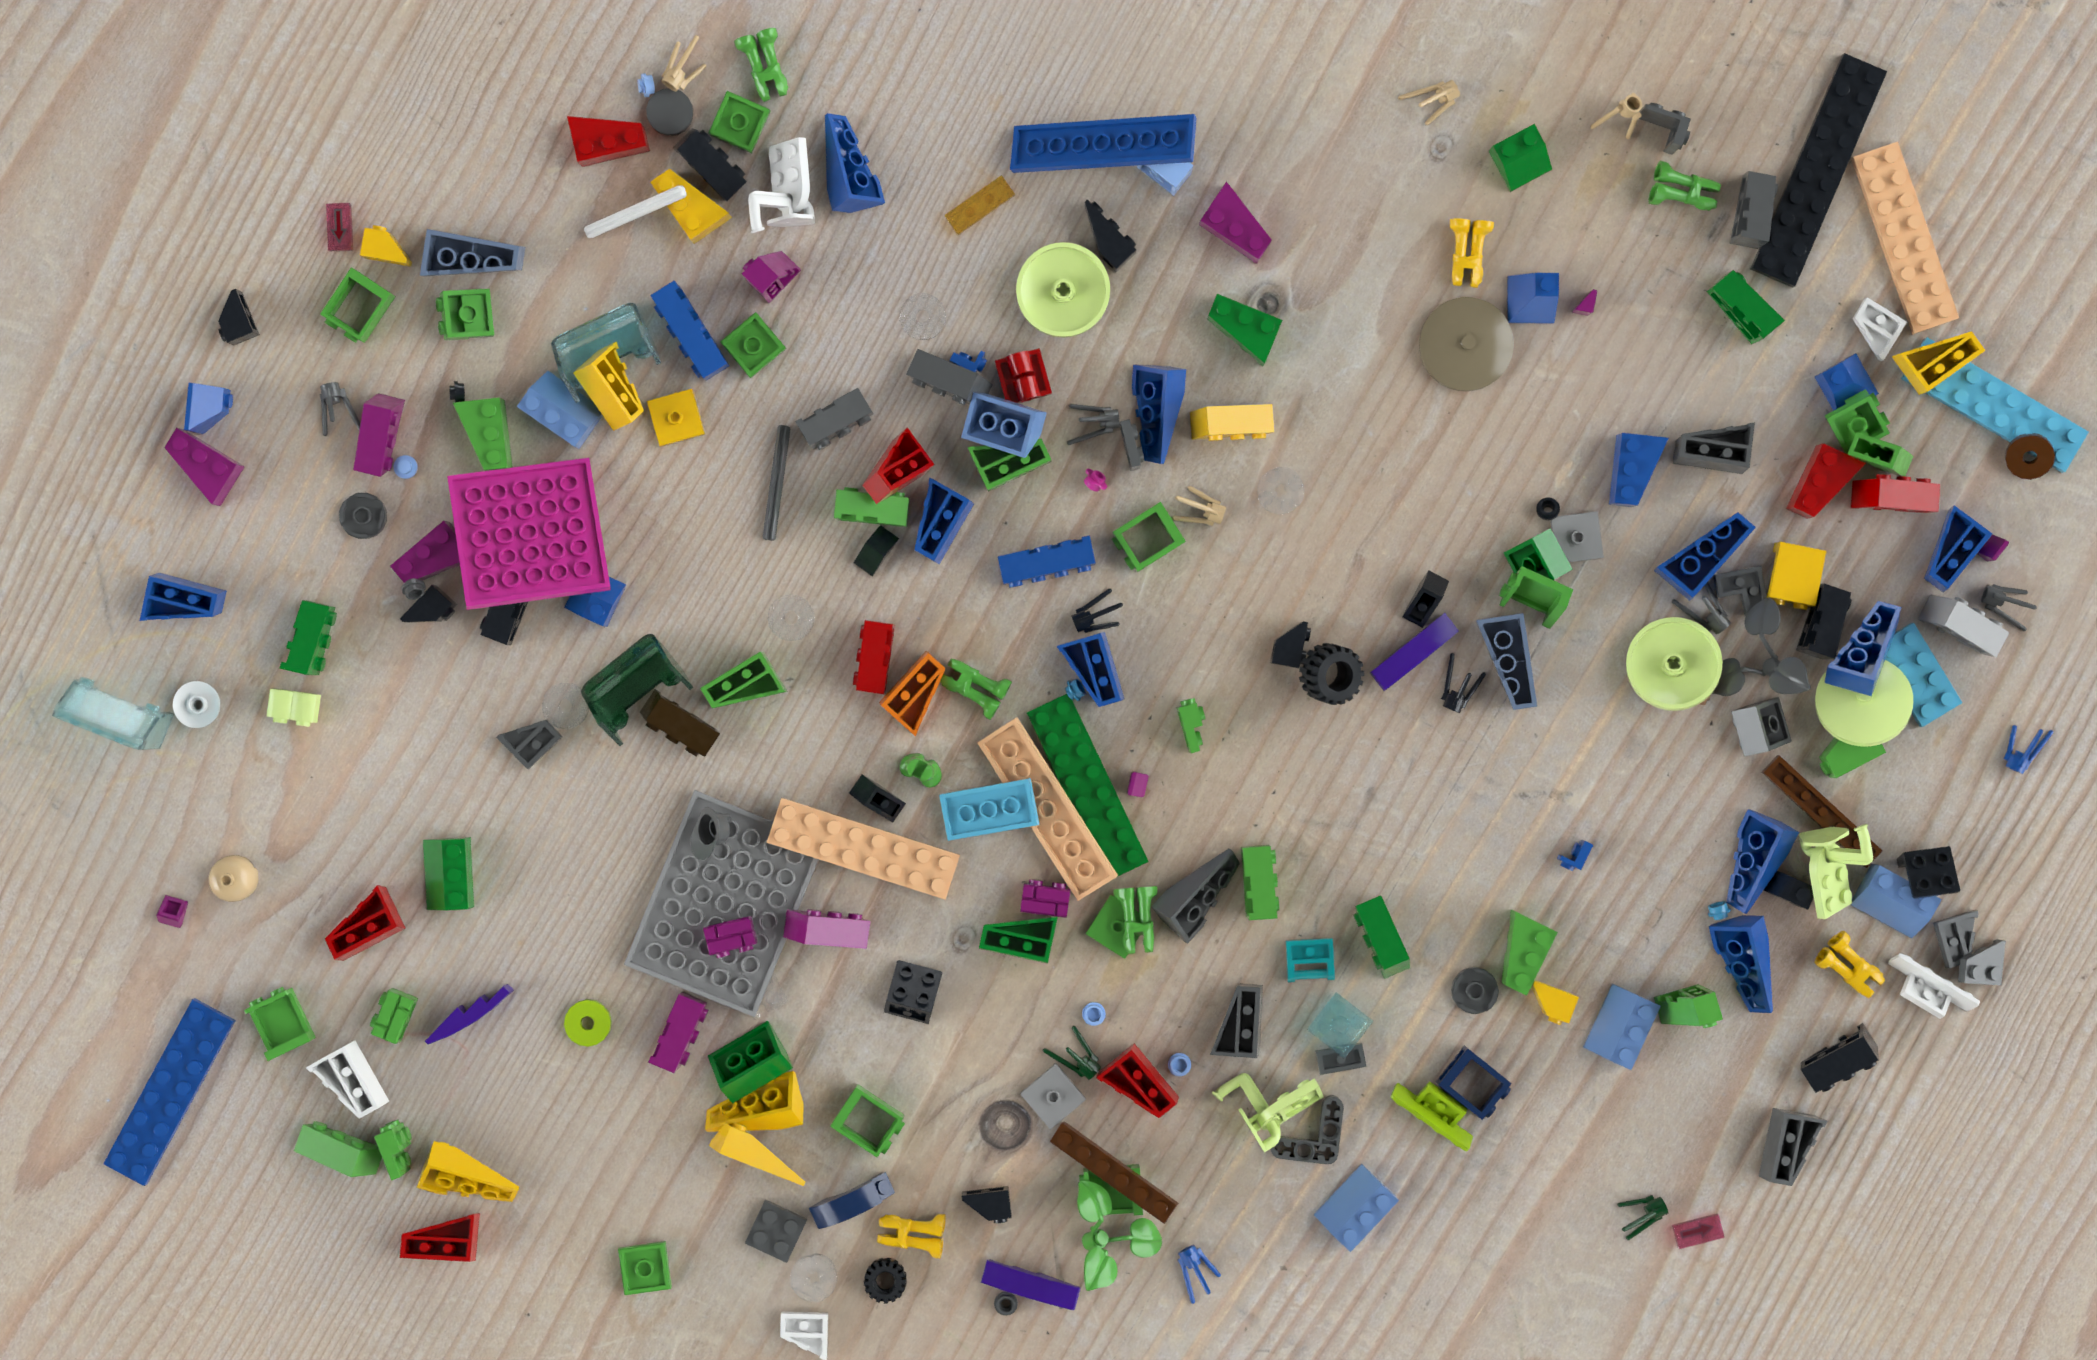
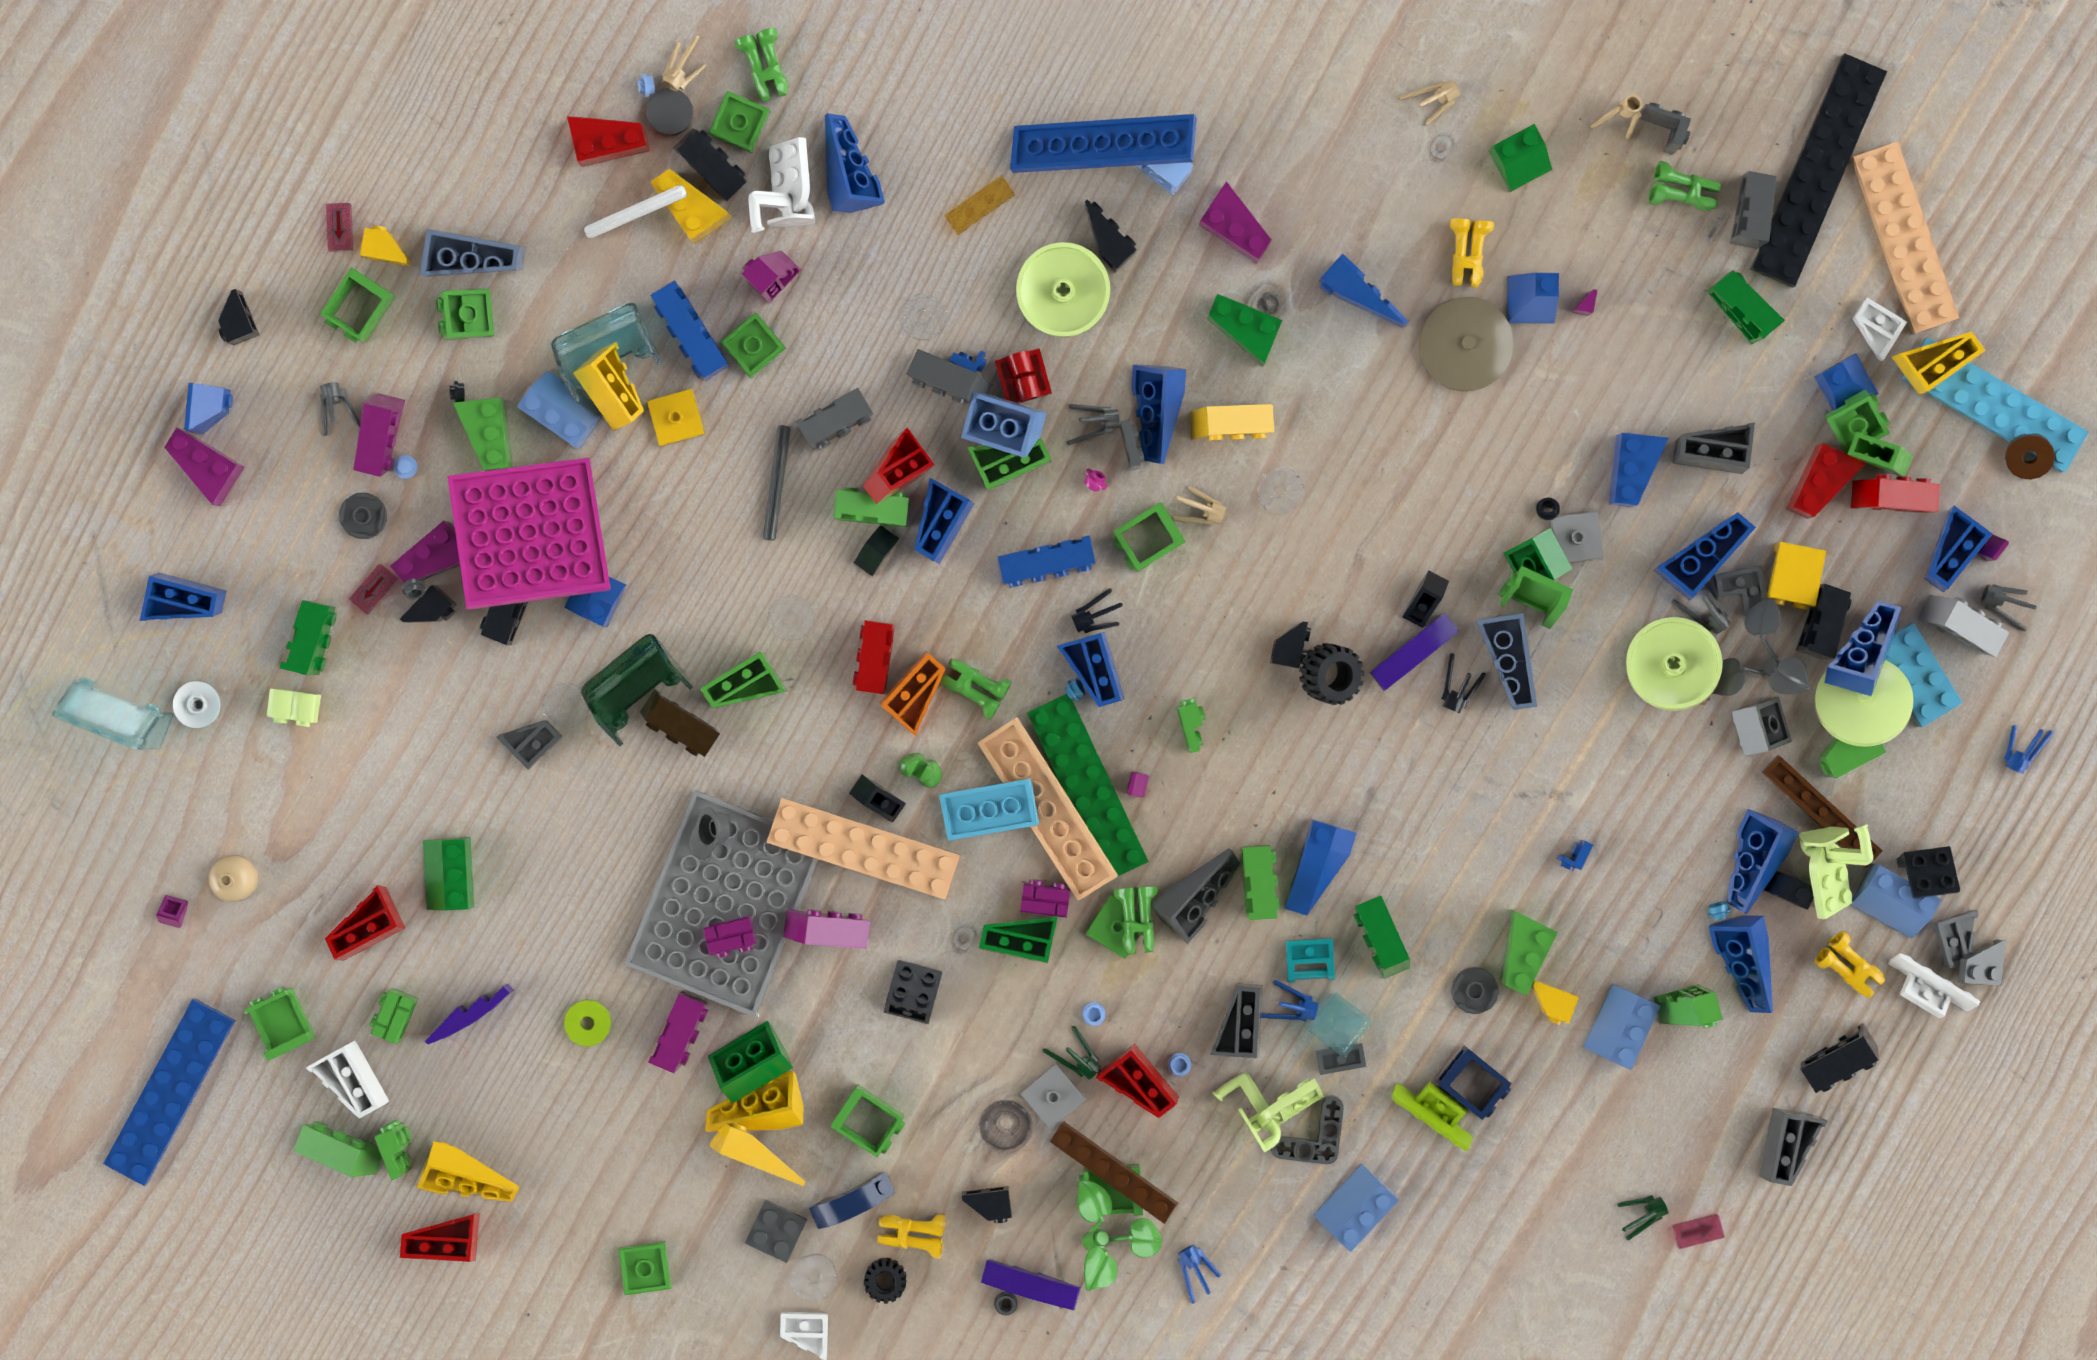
none -> clear pink tile [349,564,398,614]
none -> blue plant [1261,980,1318,1022]
none -> blue wedge [1284,819,1356,915]
none -> blue wedge [1319,254,1409,328]

